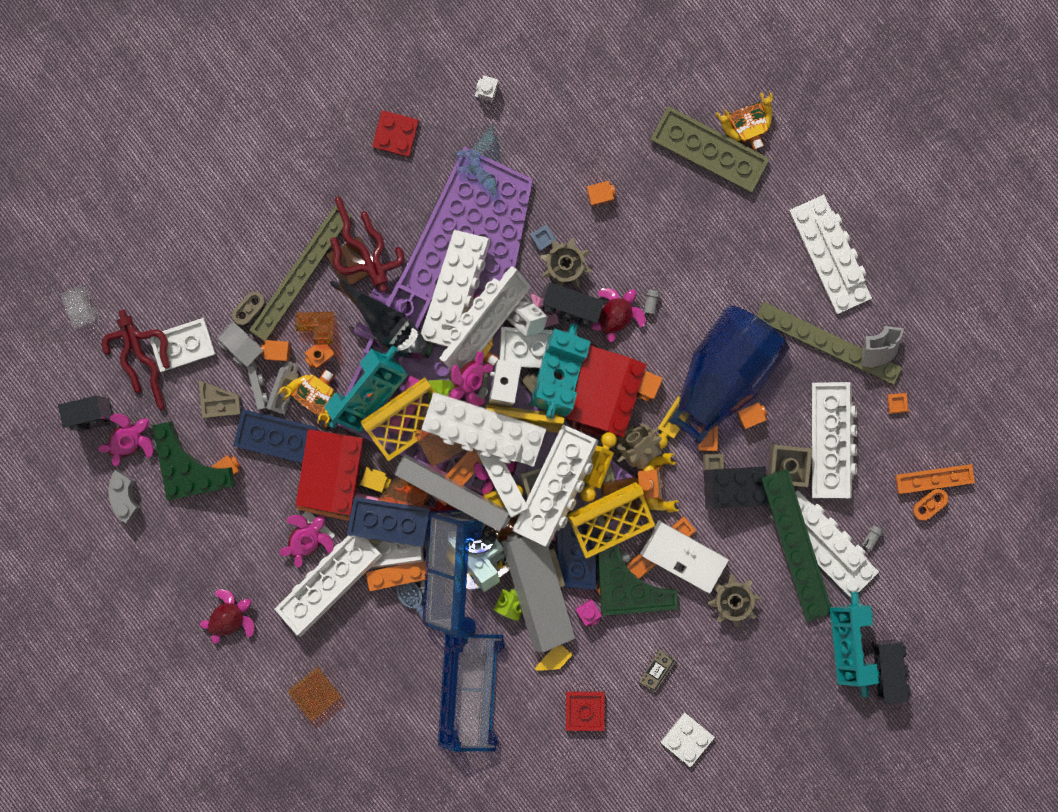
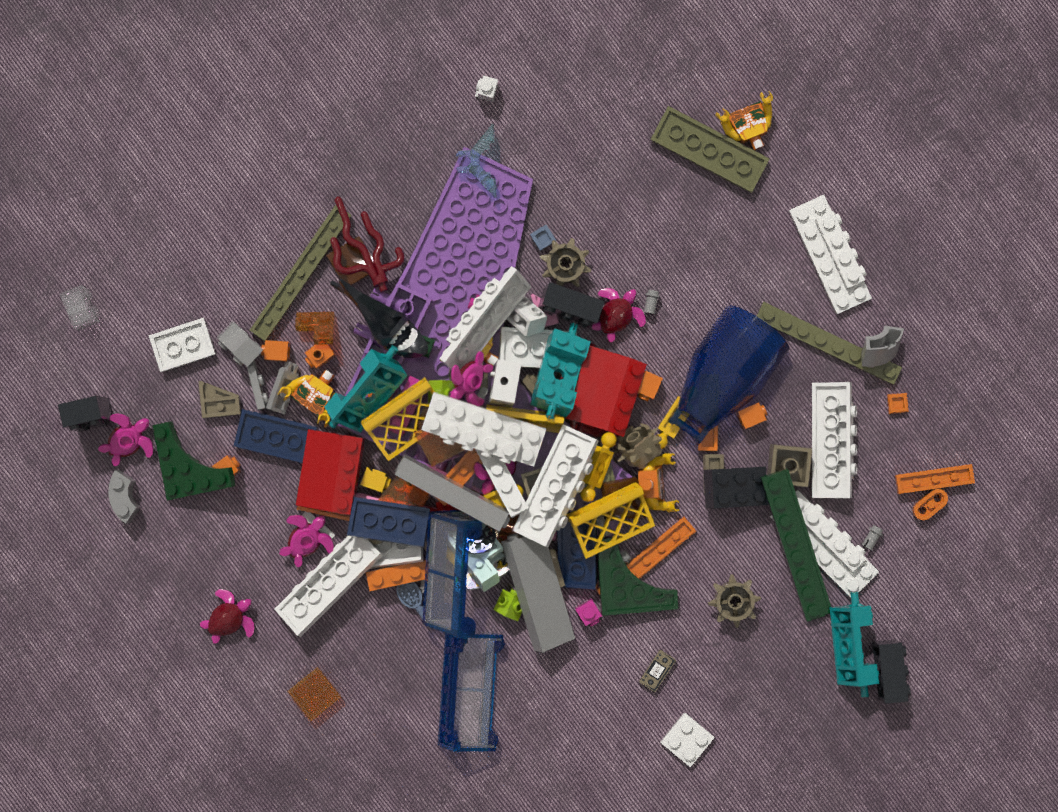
dark red plant [101,309,170,411] -> none
dark tan plate [232,291,265,325] -> none
red plate [372,110,419,158] -> none
white plate [421,230,491,347] -> none
yellow tile [534,645,572,671] -> none
red plate [566,691,605,731] -> none
orange brick [586,181,616,208] -> none
white brick [640,520,729,594] -> none

